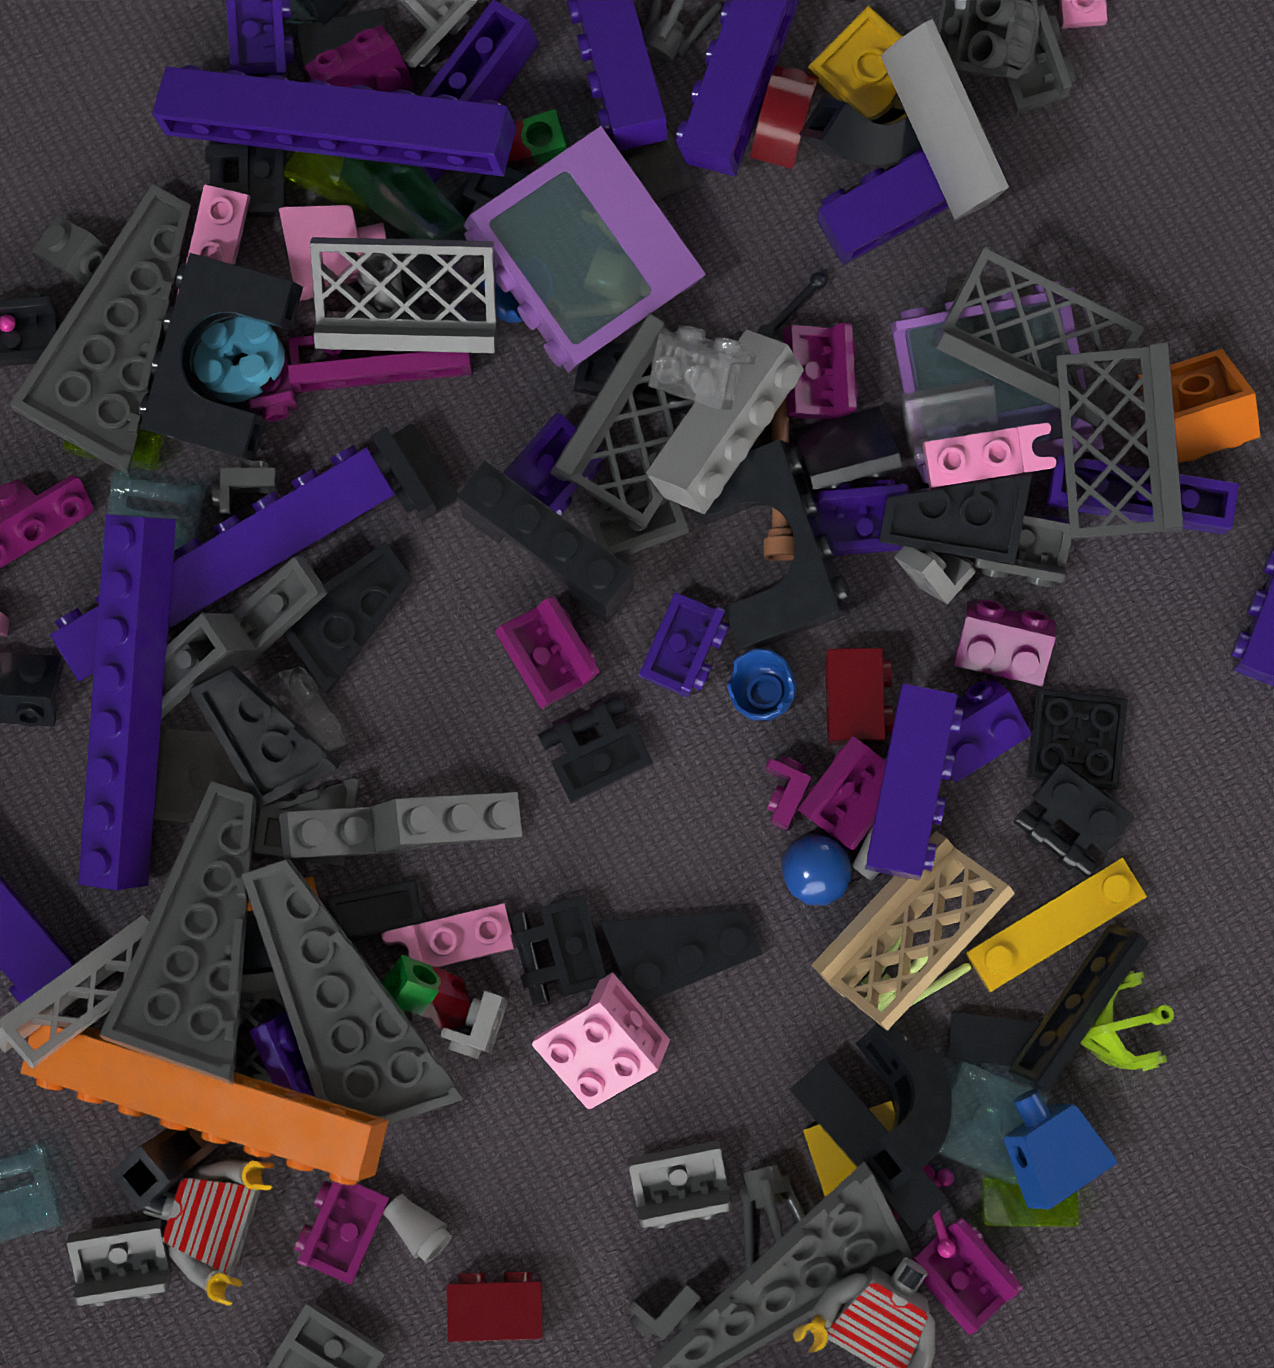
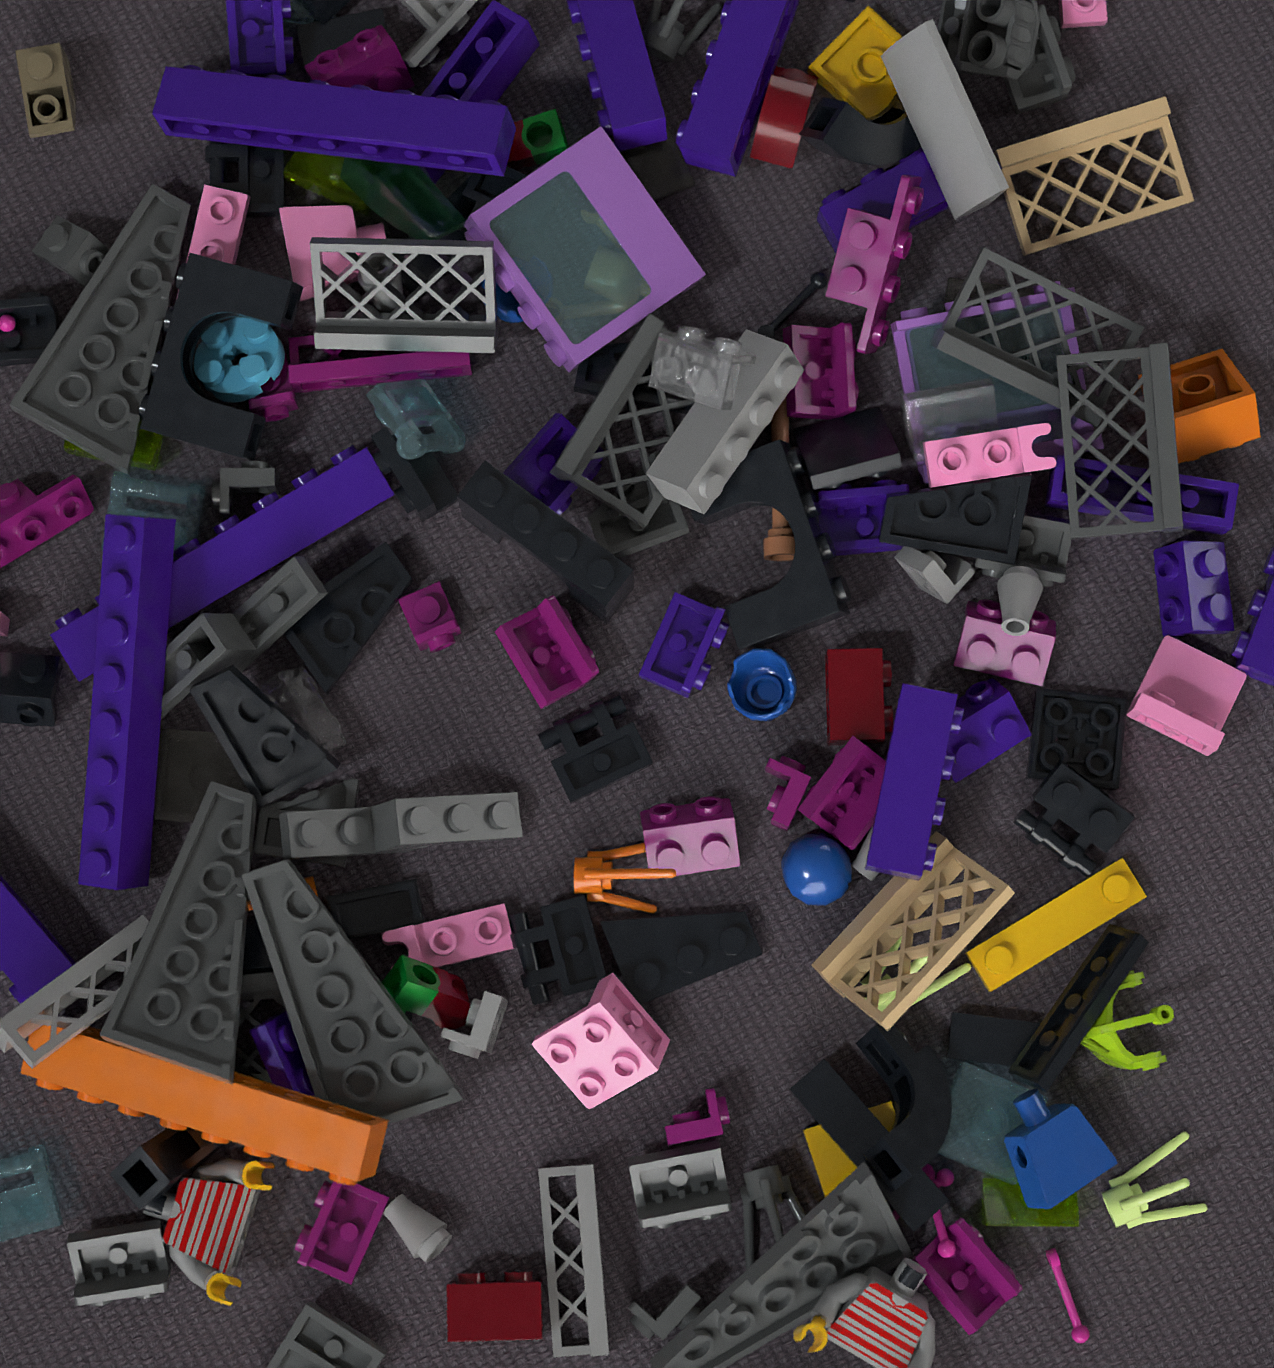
none -> dark tan slope [15,43,76,138]
none -> clear light blue plate [366,379,466,460]
none -> magenta bracket [398,581,462,653]
none -> light grey fence [538,1164,610,1357]
none -> orange plant [574,843,677,913]
none -> bracket [640,796,741,880]
none -> magenta bracket [664,1088,730,1146]
none -> magenta bracket [825,175,924,354]
none -> tan fence [993,96,1194,256]
none -> light grey cone [997,566,1043,636]
none -> dark pink hinge [1045,1248,1090,1343]
none -> yellowish green plant [1101,1131,1208,1229]
none -> bright pink bracket [1126,635,1247,756]
none -> dark purple bracket [1154,541,1234,638]

